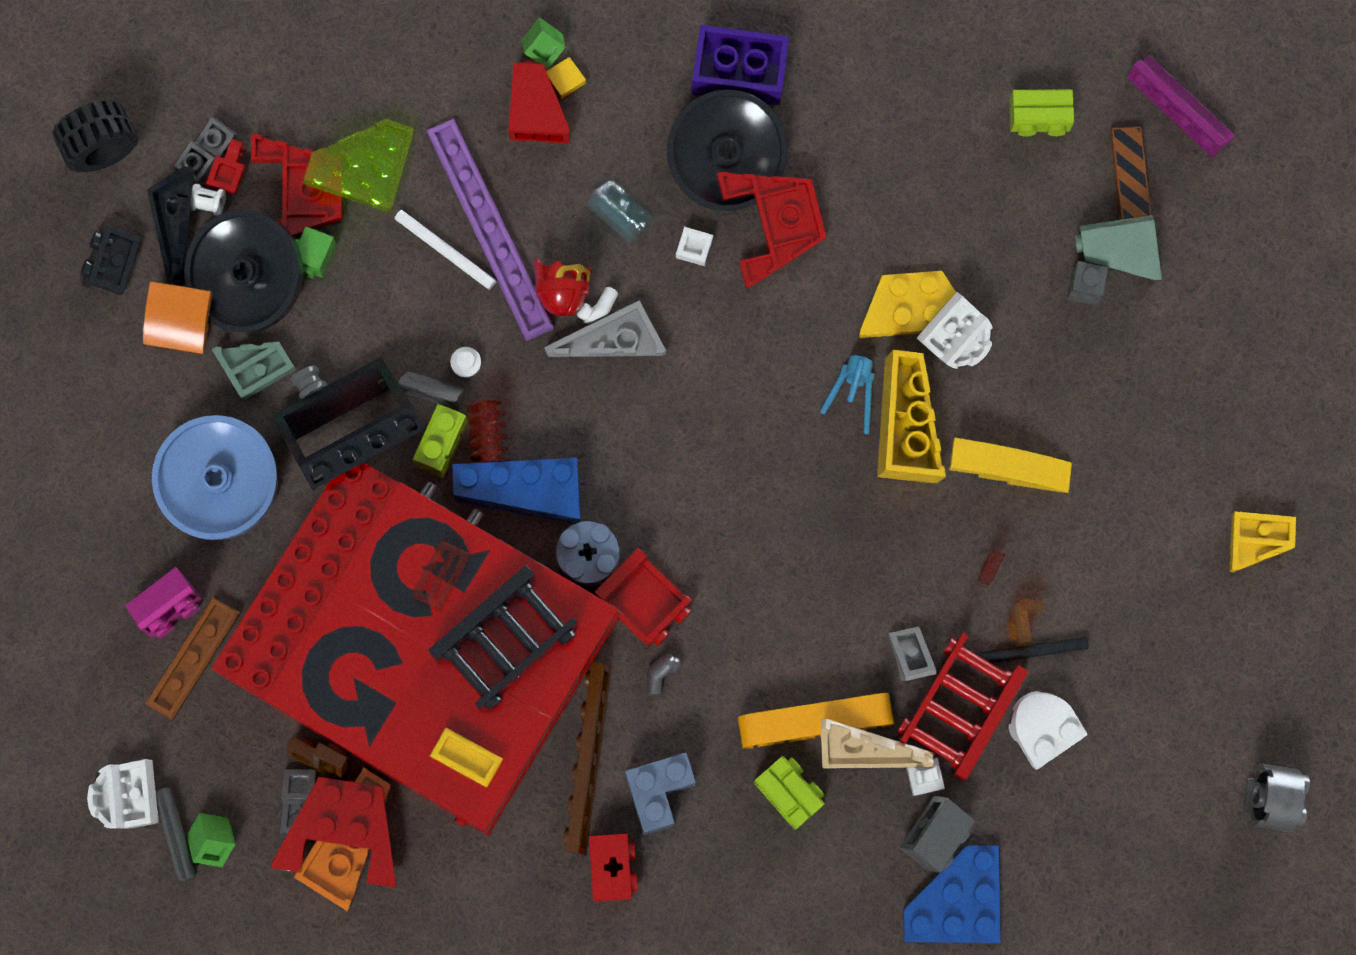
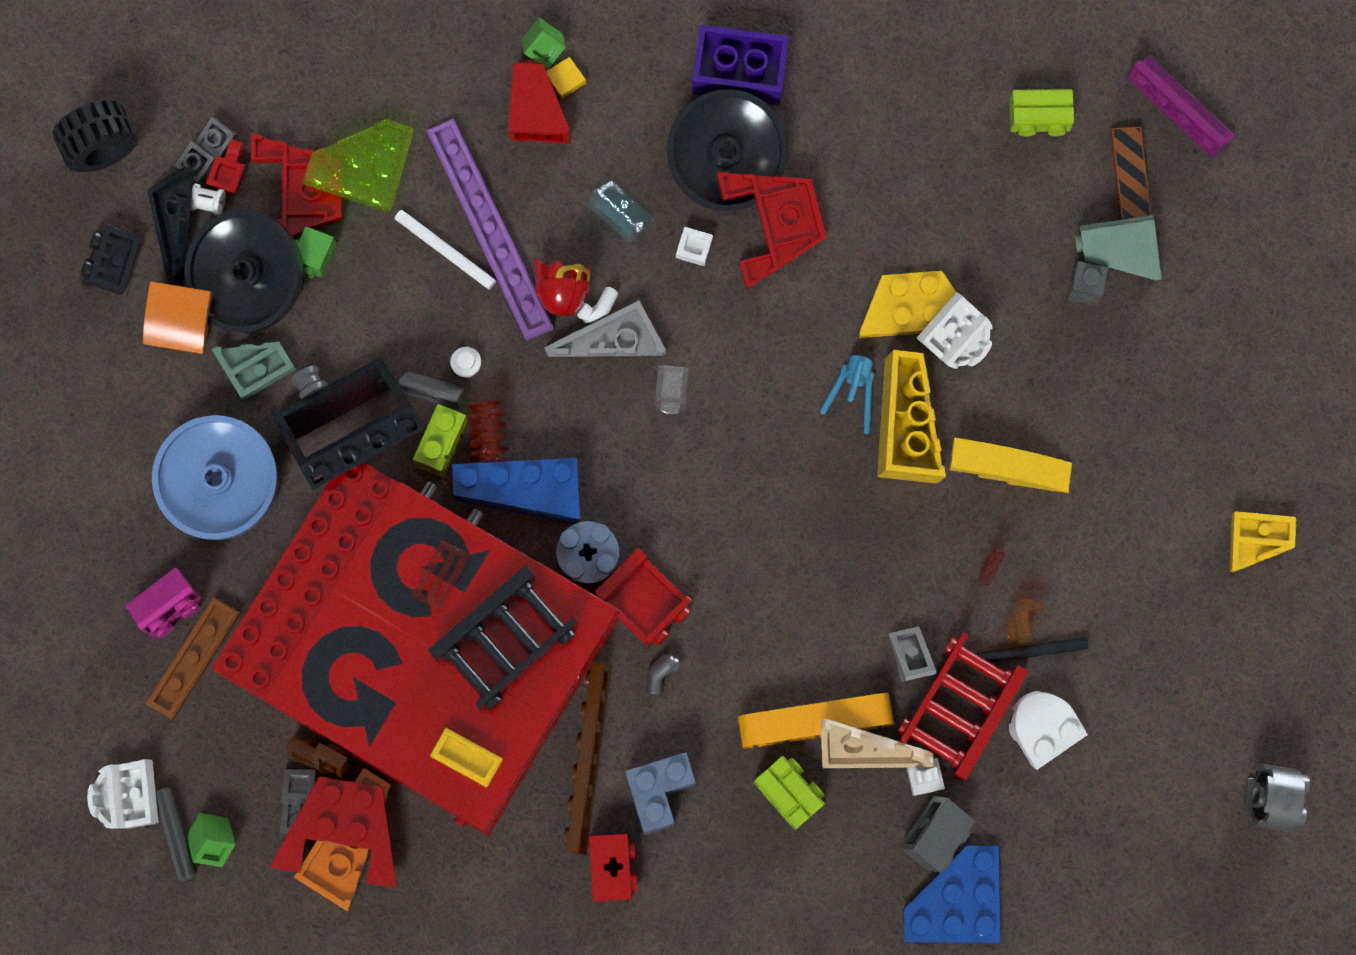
none -> clear brick [655,365,689,414]

